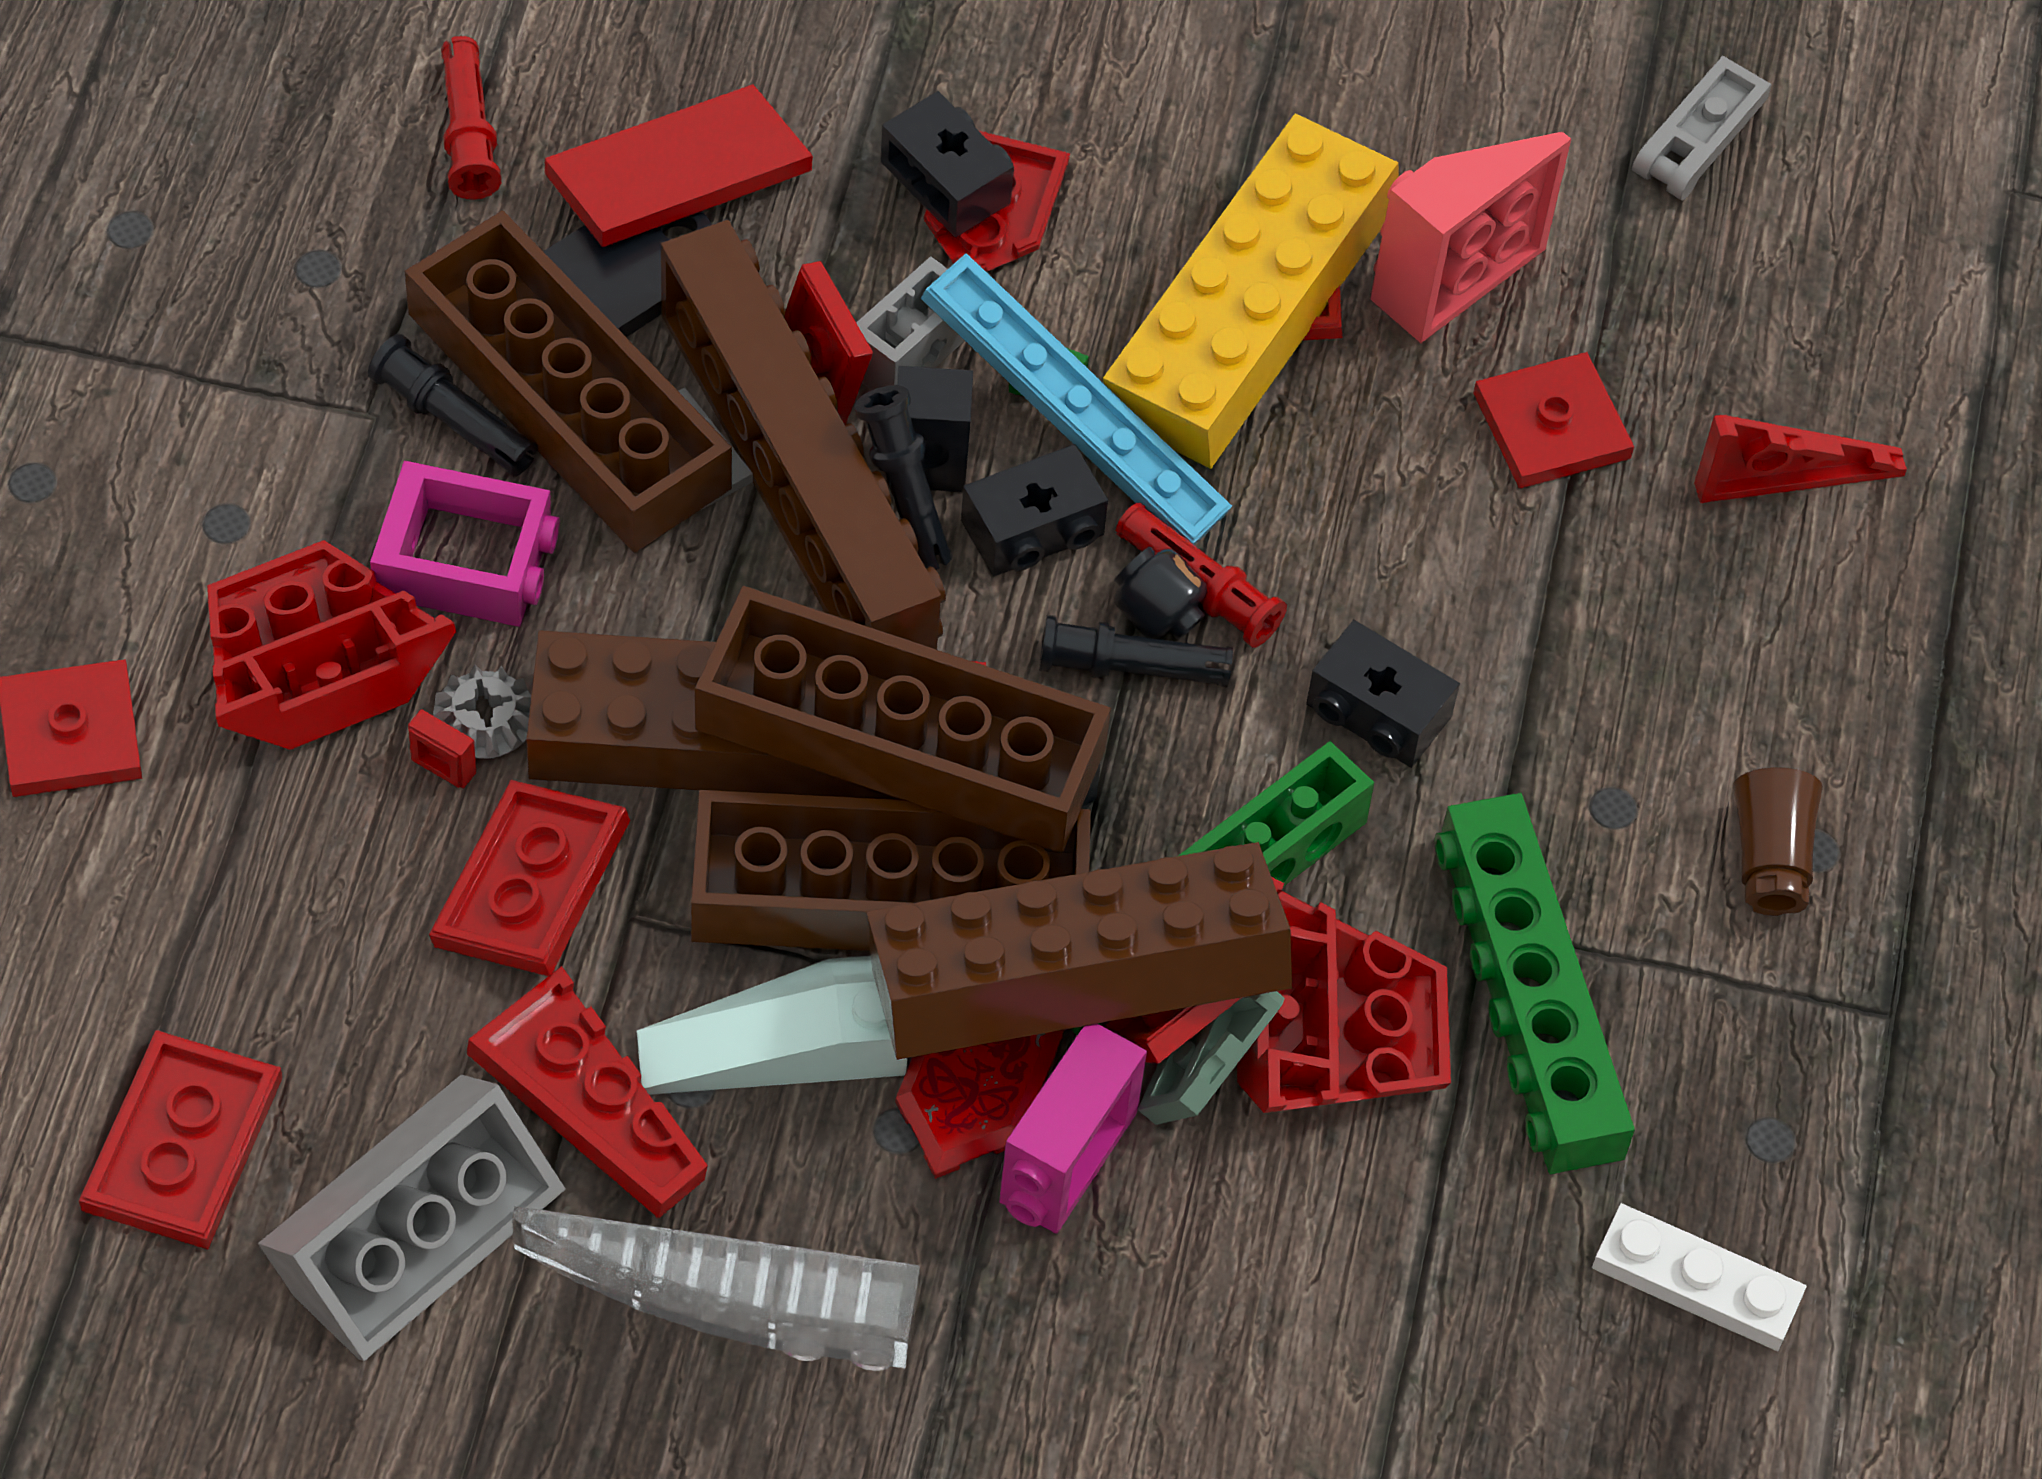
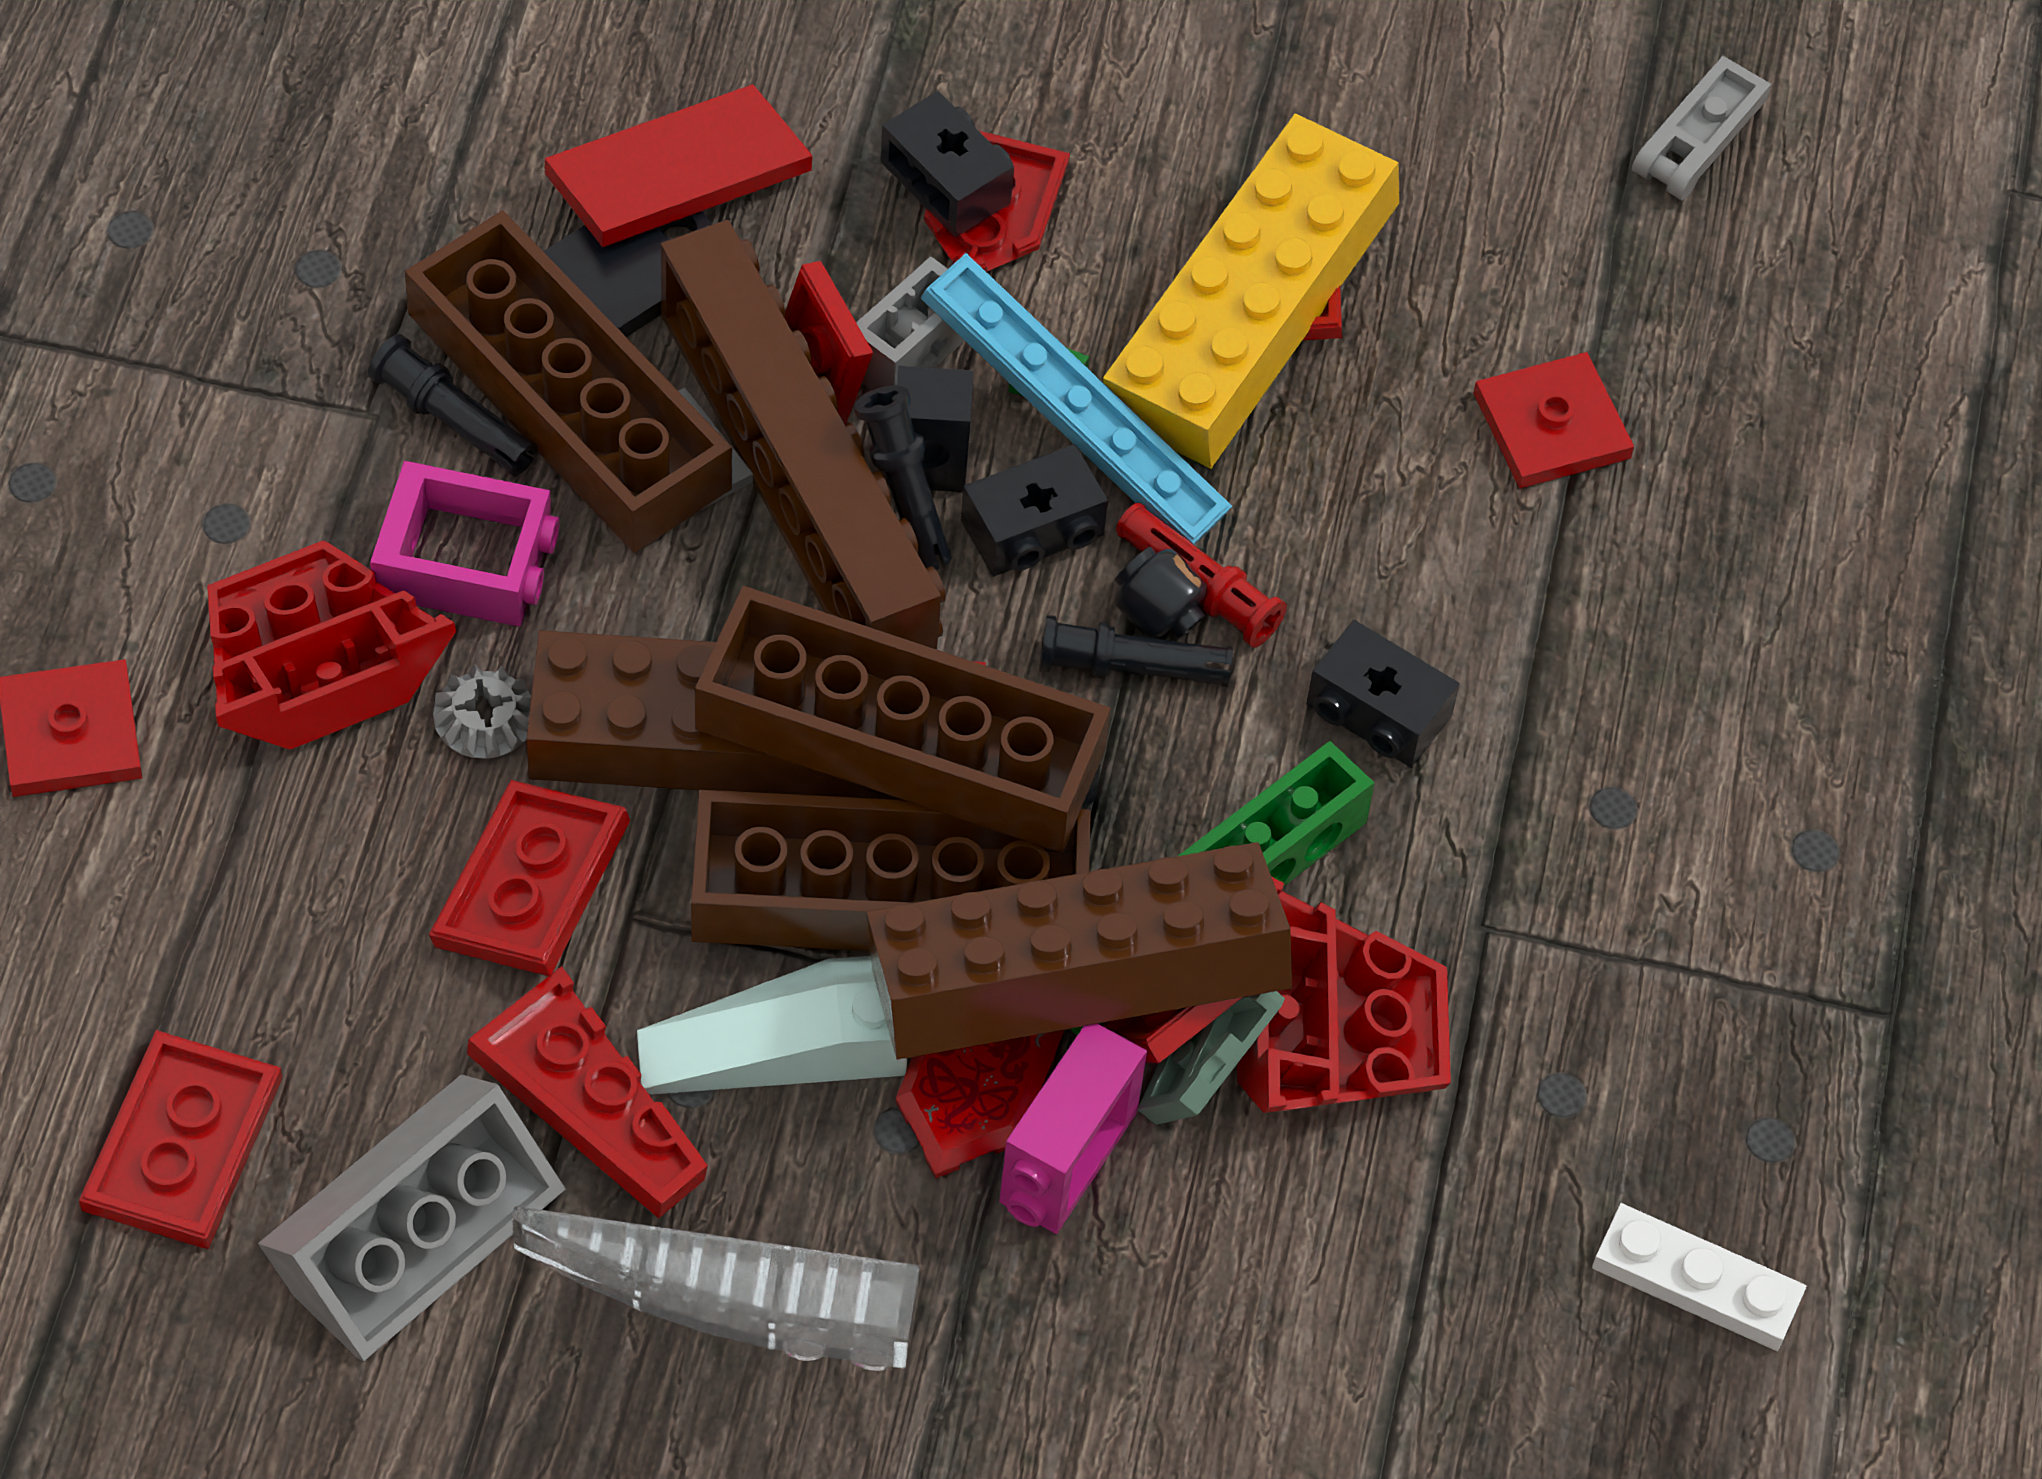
red tile [408,709,476,789] -> none
red pin [441,36,502,200] -> none
coral slope [1370,131,1571,343] -> none
green brick [1434,793,1635,1175] -> none
red wing [1694,415,1907,503] -> none
reddish brown plant [1733,767,1823,916] -> none

